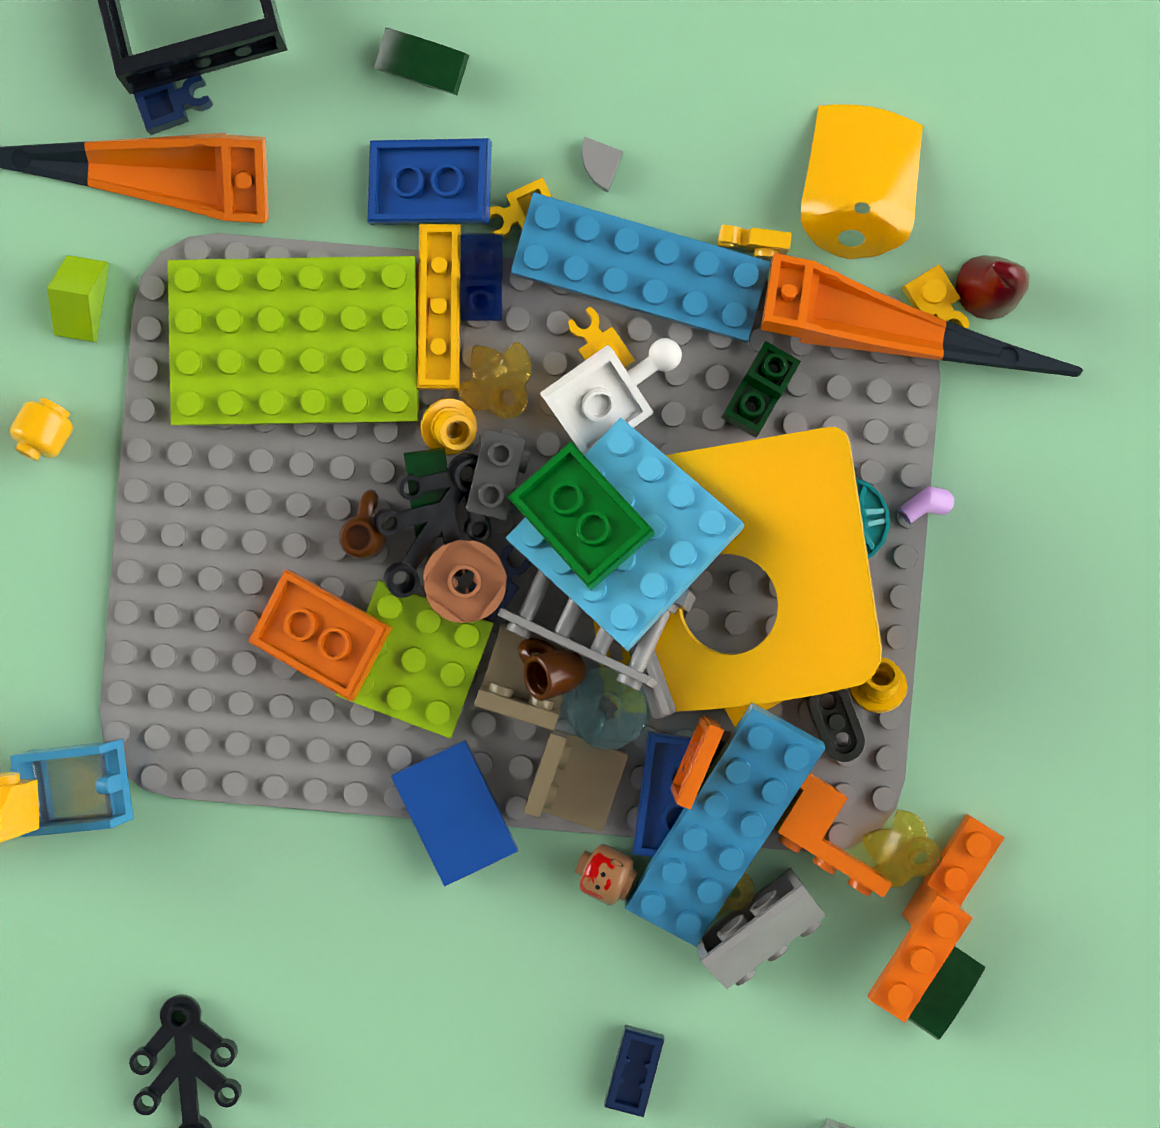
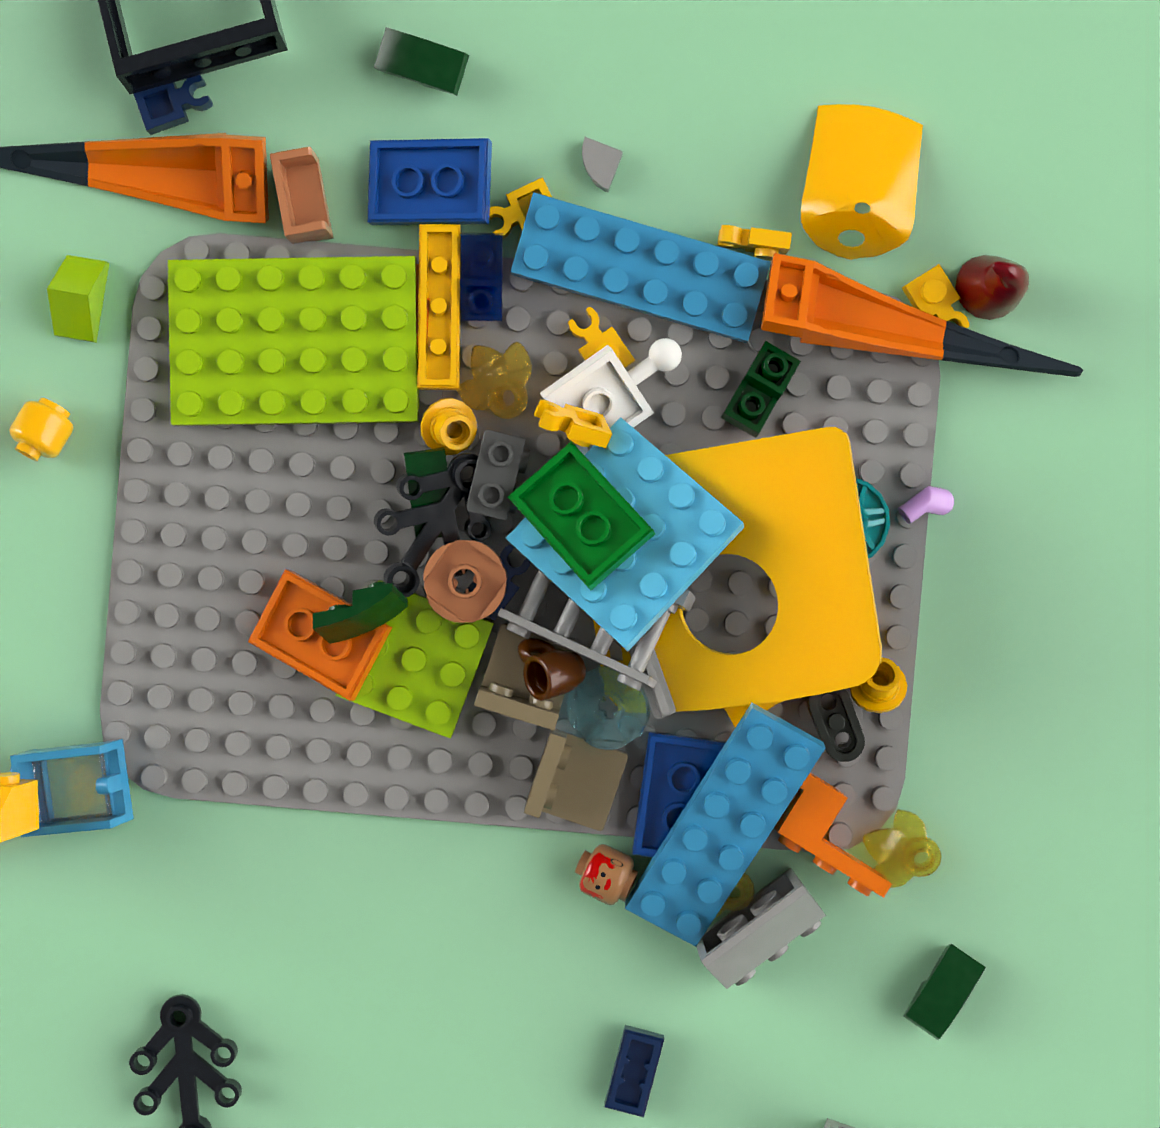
reddish brown piece [339,489,387,560] -> none
blue tile [391,739,519,887] -> none
orange tile [670,715,724,810] -> none
orange bracket [867,814,1004,1023] -> none
none -> nougat panel [270,147,333,244]
none -> dark green slope [313,582,408,644]
none -> yellow plate [534,399,612,448]

